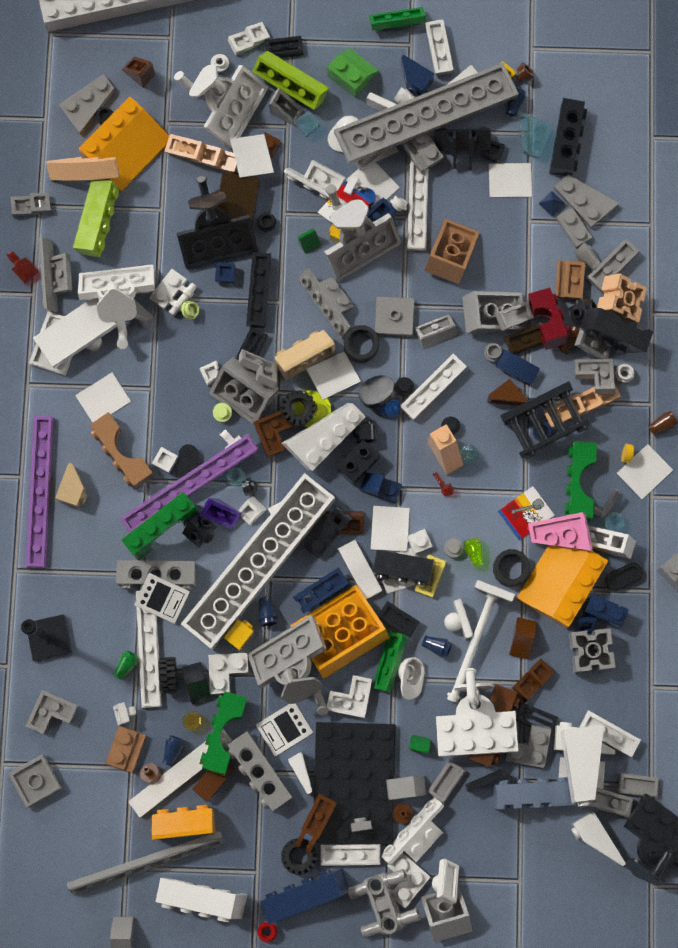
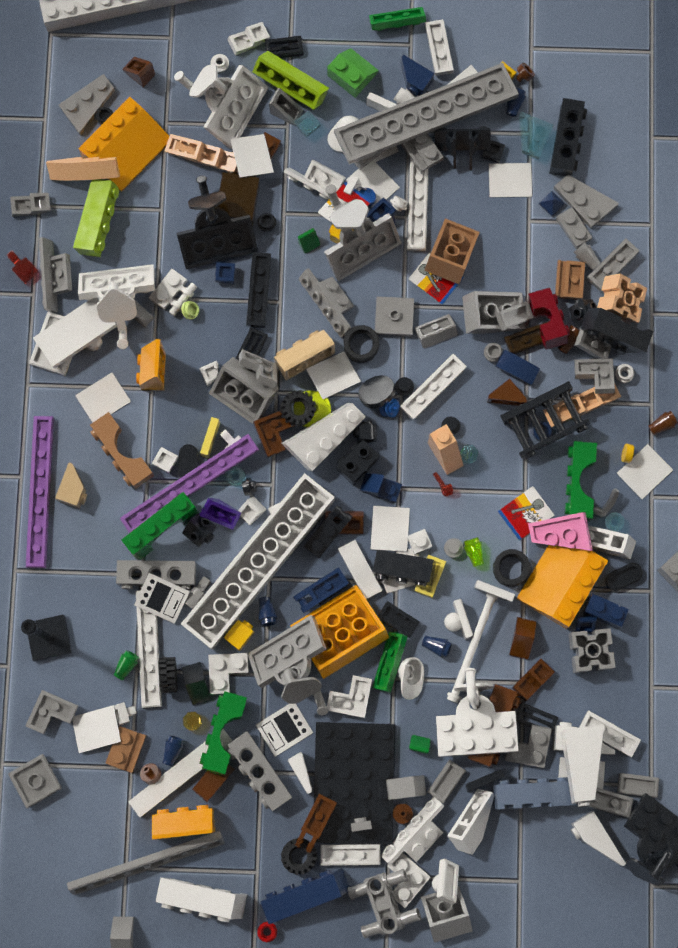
yellowish green plate [213,403,232,422] -> none
none -> white sticker [72,705,121,753]
none -> light orange slope [136,339,166,390]
none -> light grey bar [185,577,211,609]
none -> light yellow tile [200,417,220,459]
none -> sticker [409,253,464,304]
none -> white slope [448,789,494,855]

